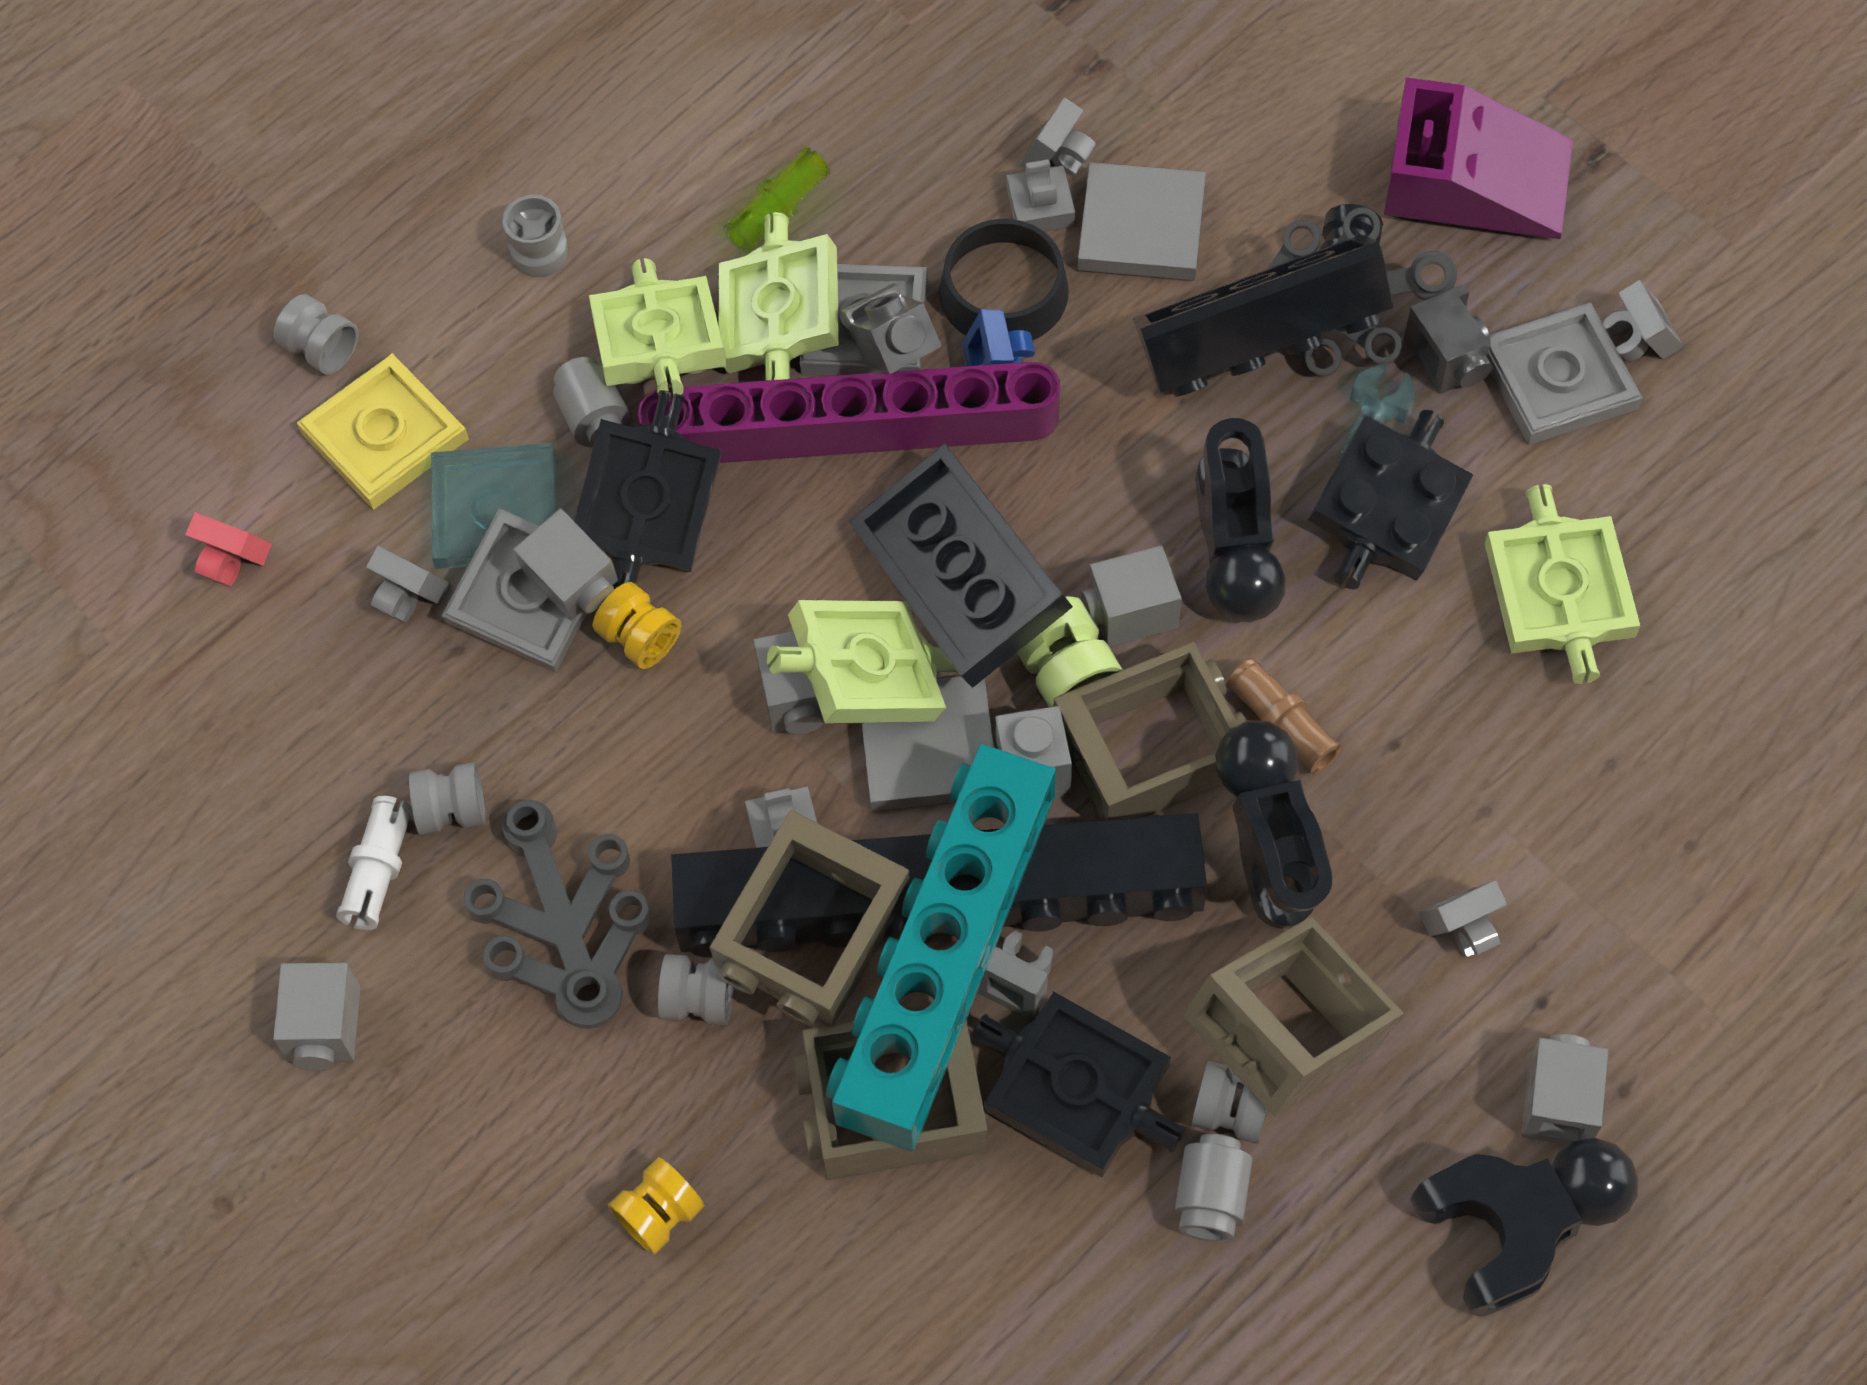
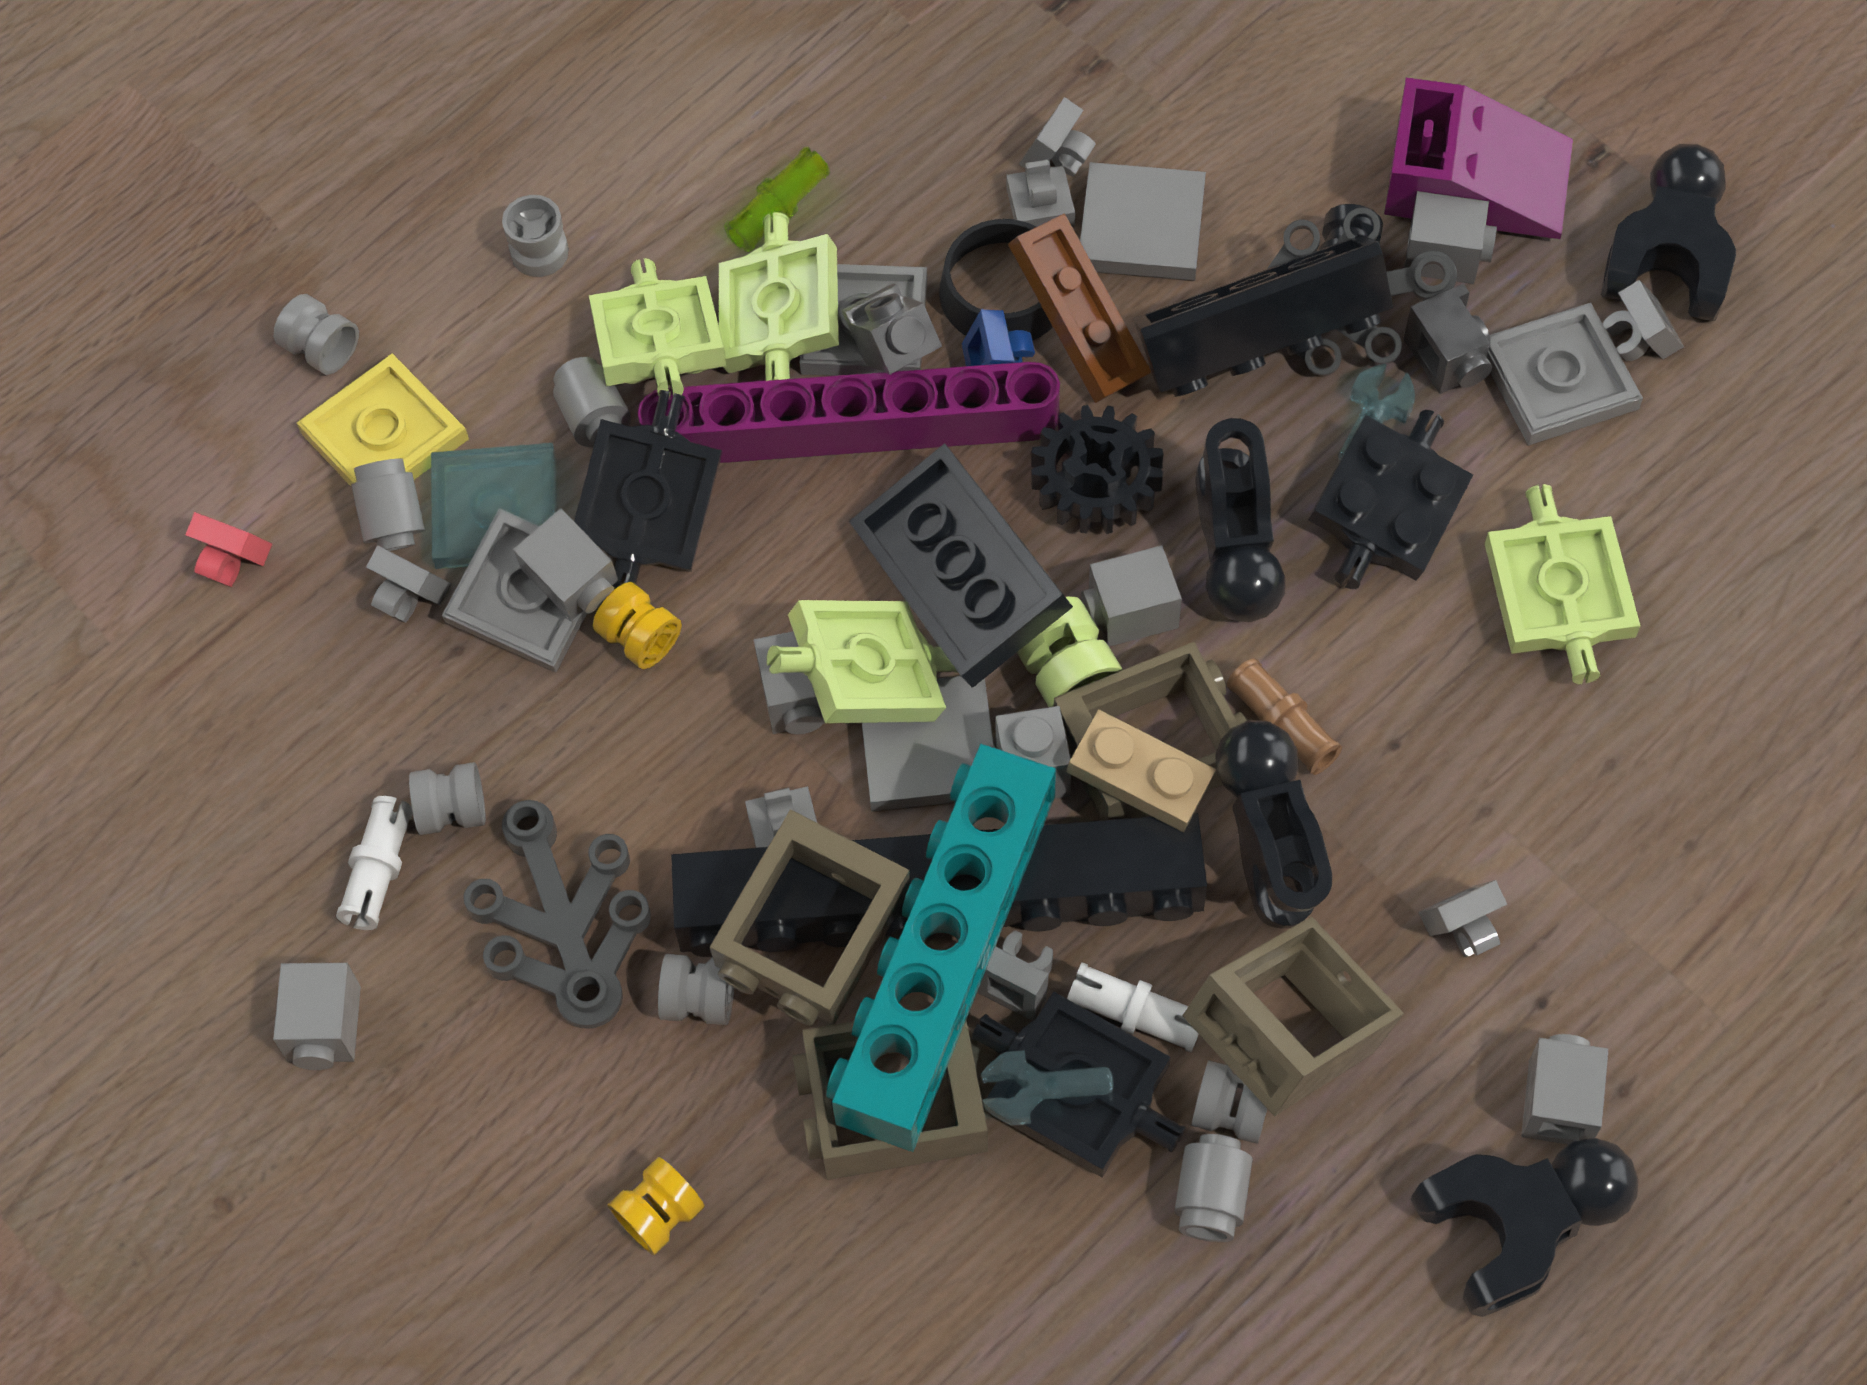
none -> light grey brick [351,458,425,551]
none -> clear light blue bar [981,1050,1114,1126]
none -> dark orange plate [1008,213,1152,403]
none -> black gear [1031,405,1164,534]
none -> tan plate [1066,709,1216,832]
none -> white pin [1067,962,1198,1052]
none -> light grey brick [1404,191,1497,284]
none -> black piece [1601,144,1736,321]

